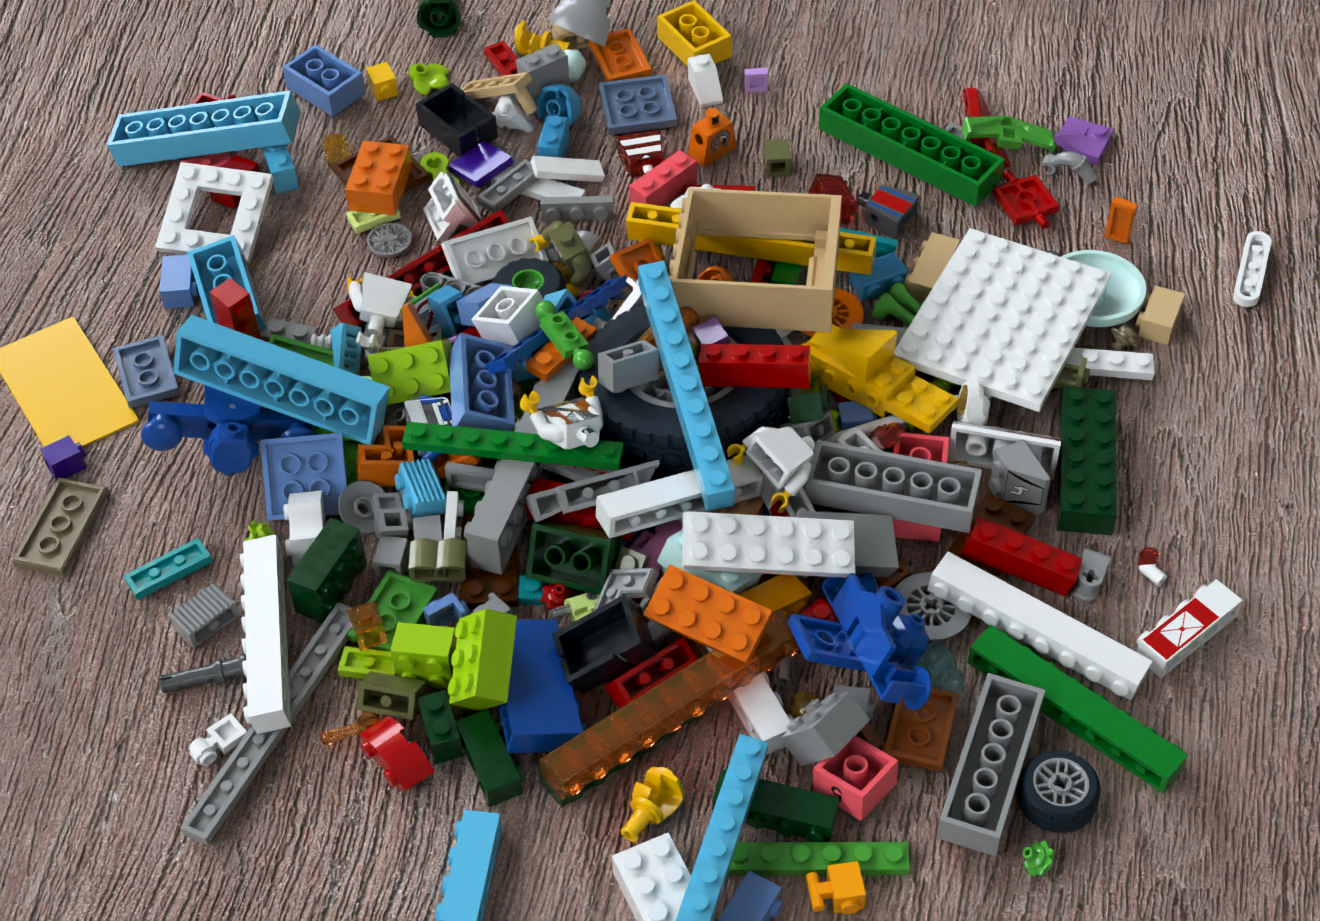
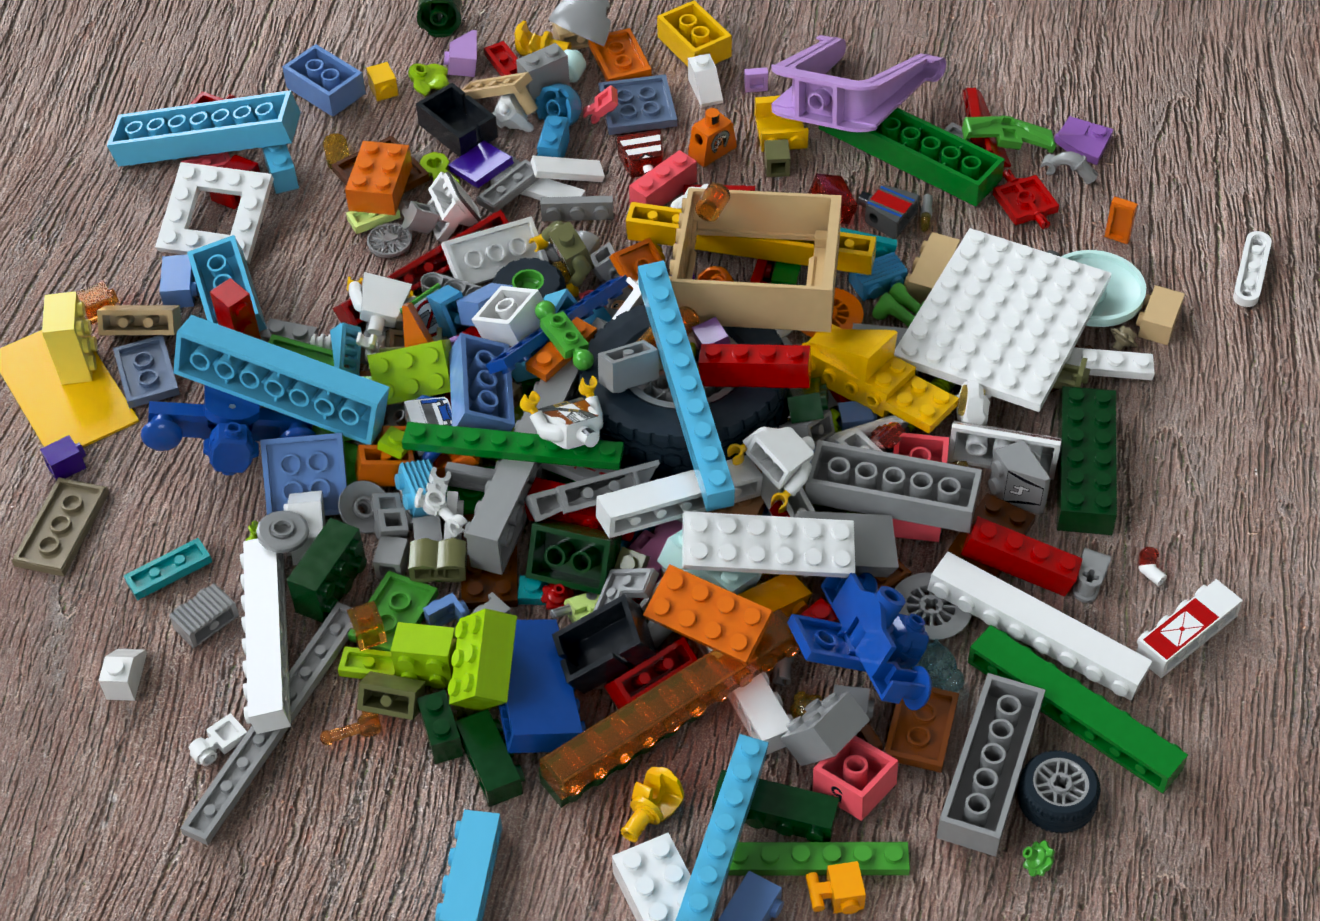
dark grey pin [159,653,246,693] -> none
red brick [359,716,435,791] -> none
none -> light yellow brick [42,292,98,385]
none -> clear orange brick [76,281,119,324]
none -> tan brick [97,305,181,335]
none -> white slope [99,649,147,701]
none -> light grey wheel [256,510,309,553]
none -> lime plate [377,426,408,460]
none -> light grey brick [399,200,439,234]
none -> white piece [414,467,467,537]
none -> lavender slope [444,30,477,77]
none -> coral plate [583,85,618,124]
none -> clear orange brick [695,183,730,222]
none -> yellow panel [754,95,809,152]
none -> lavender piece [771,35,946,132]
none -> piece [920,194,933,232]

